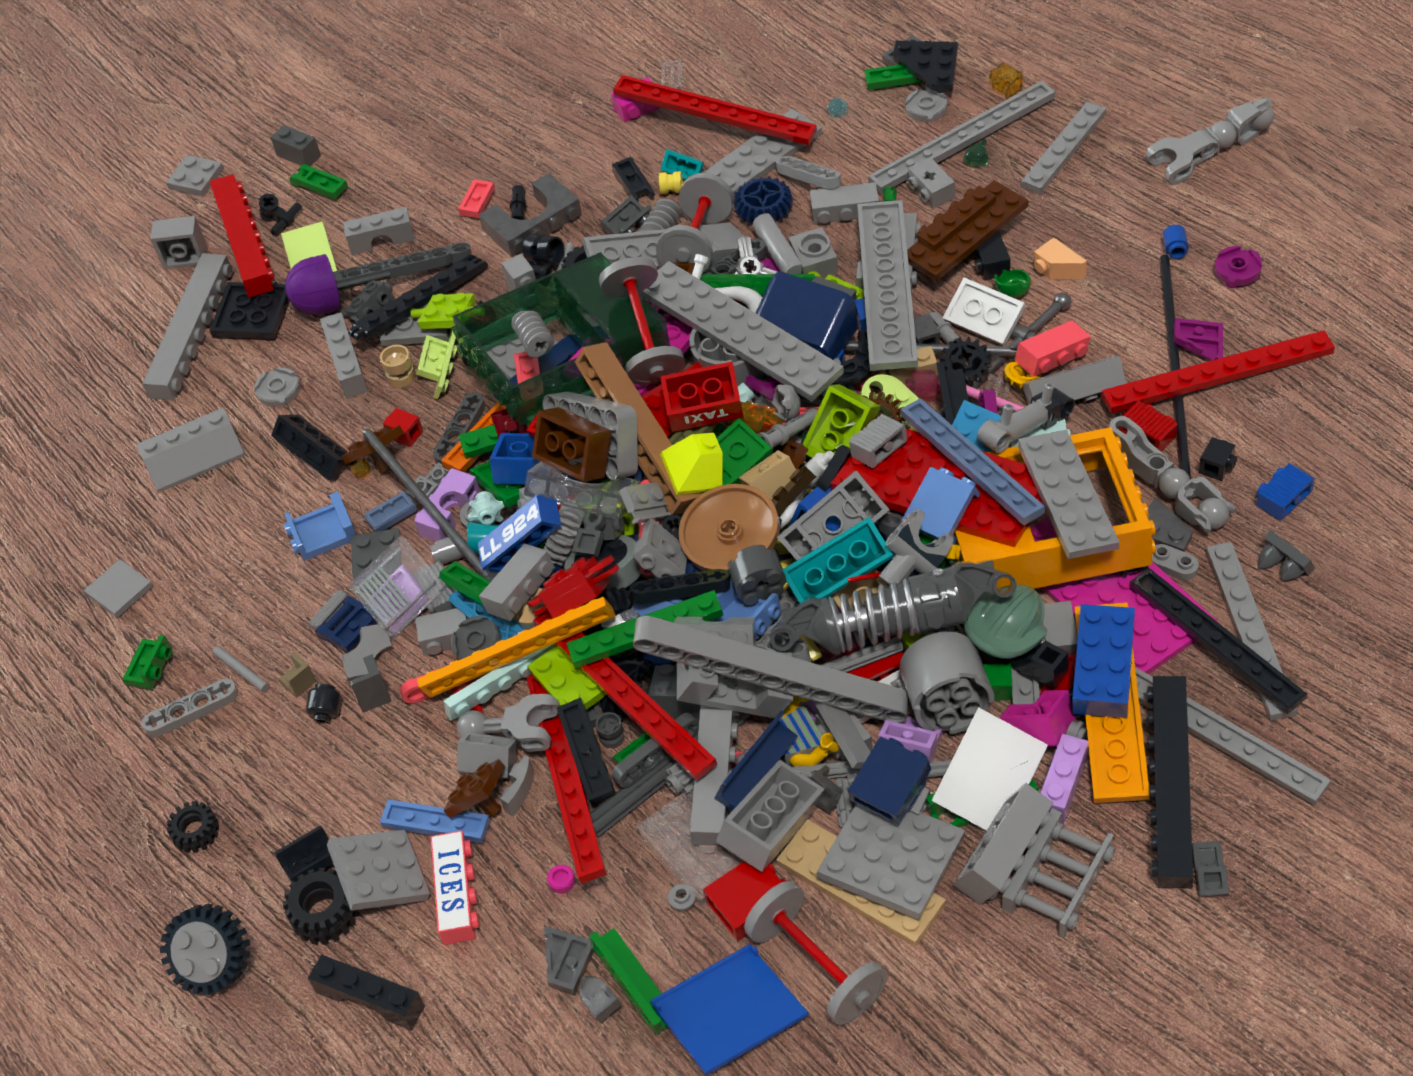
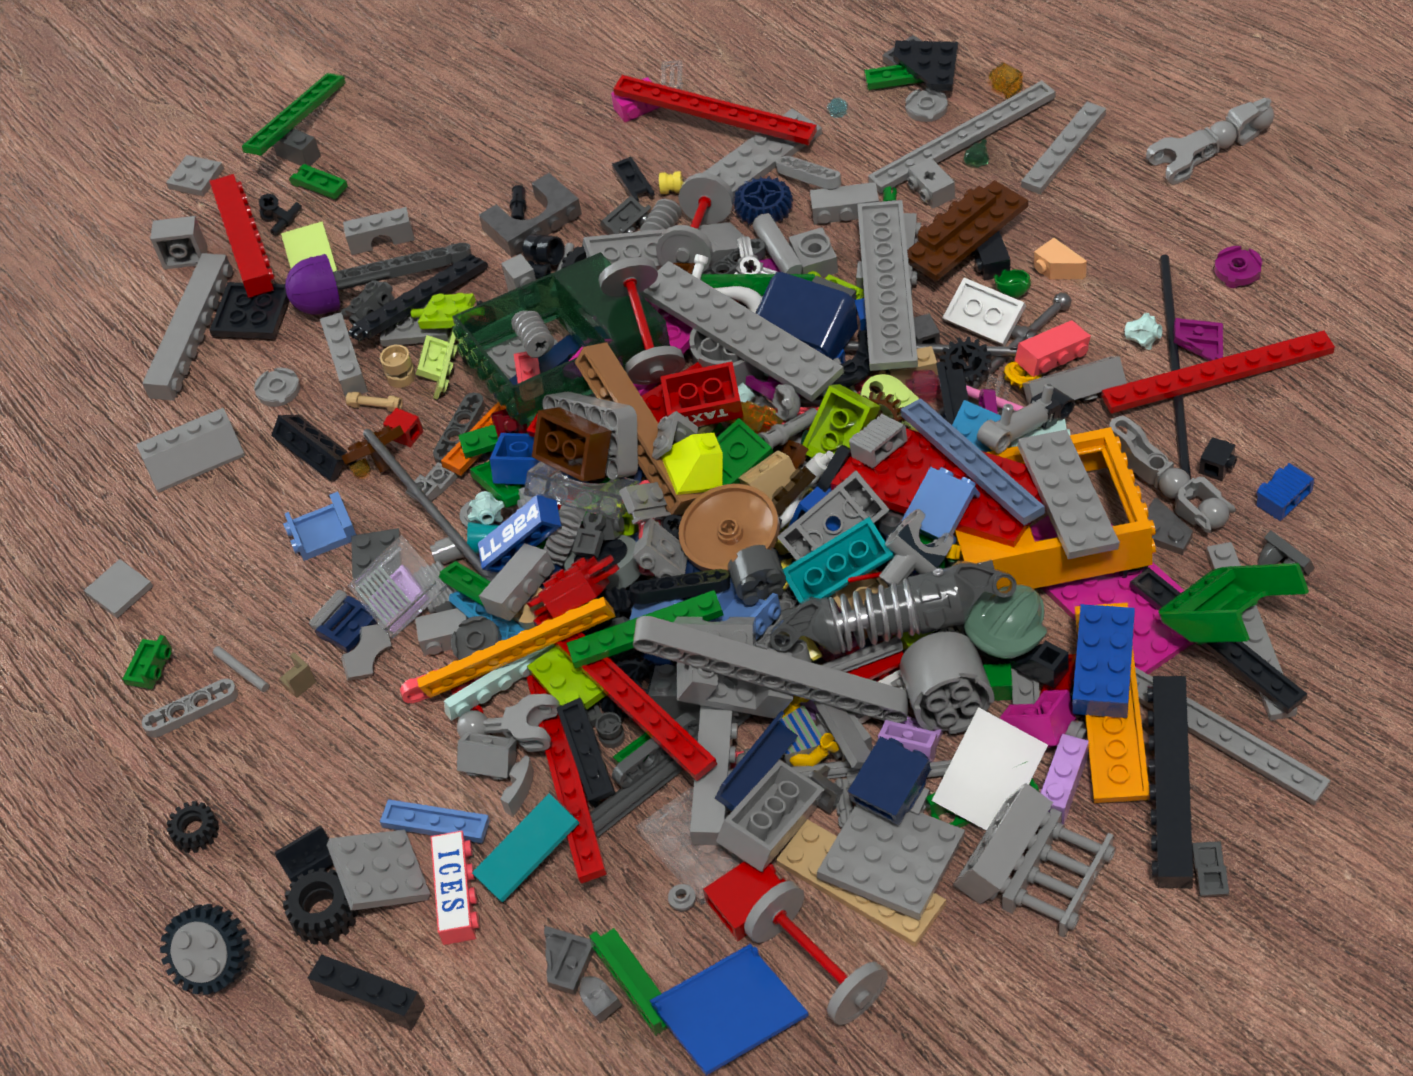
black head [306,684,341,723] -> none
dark grey panel [350,654,392,712] -> none
sand blue plate [363,491,417,532] -> none
lavender arch [414,468,480,541] -> none
reddish brown plate [443,759,505,818] -> none
coral plate [458,179,495,218] -> none
dark pink tile [547,865,576,894] -> none
arm [601,609,640,628] -> none
teal slope [660,149,704,179] -> none
light grey gear [665,762,694,795] -> none
light grey axle [929,311,959,345] -> none
light grey brick [1039,601,1078,654] -> none
red brick [1119,400,1178,451] -> none
light grey plate [1152,544,1199,580] -> none
blue brick [1163,225,1189,259] -> none
none -> green tile [242,73,345,156]
none -> tan bar [346,391,403,412]
none -> teal slope [472,791,580,902]
none -> light grey bracket [652,411,698,459]
none -> light aqua rock [1125,313,1163,350]
none -> green windscreen [1158,563,1309,645]

